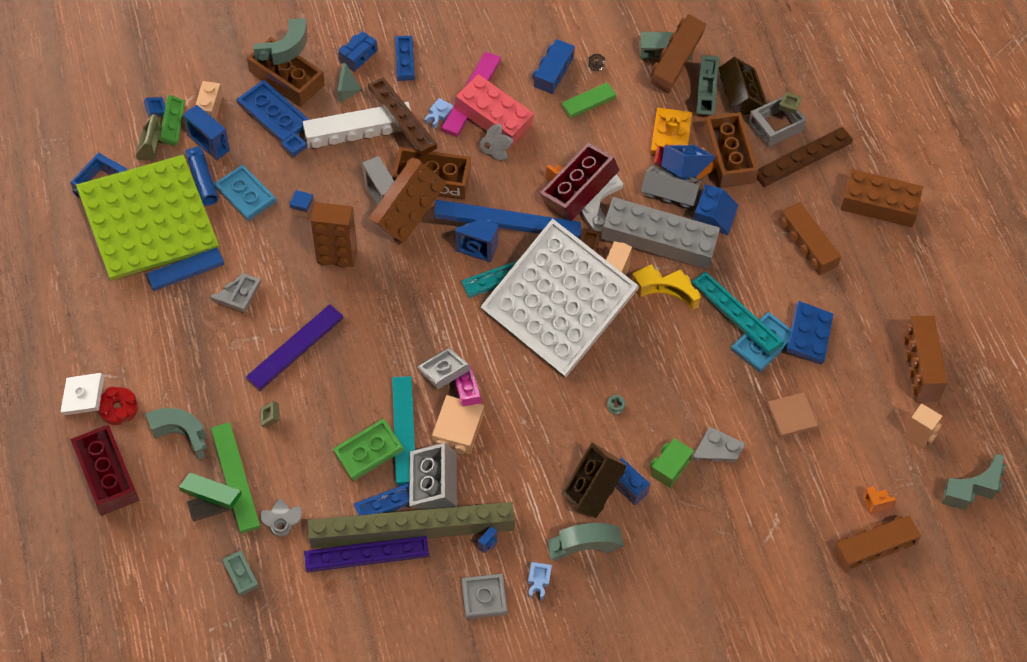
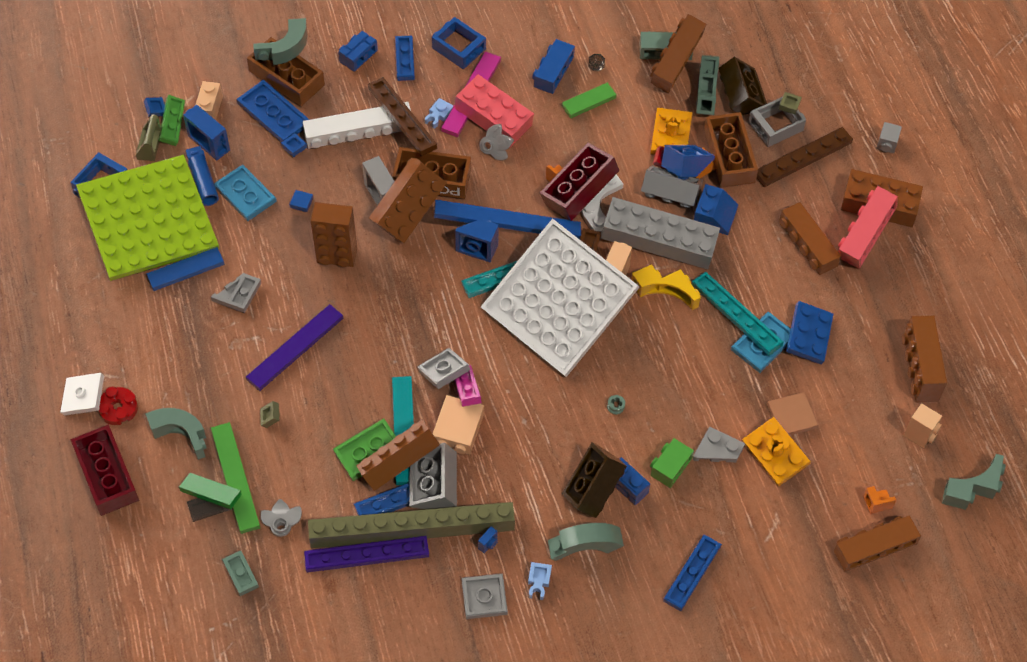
sand green slope [338,63,362,102] -> none
none -> dark orange brick [356,419,440,491]
none -> blue window [432,17,486,70]
none -> blue tile [663,534,722,611]
none -> light orange plate [742,417,811,487]
none -> coral brick [838,186,898,269]
none -> light grey brick [876,122,902,154]

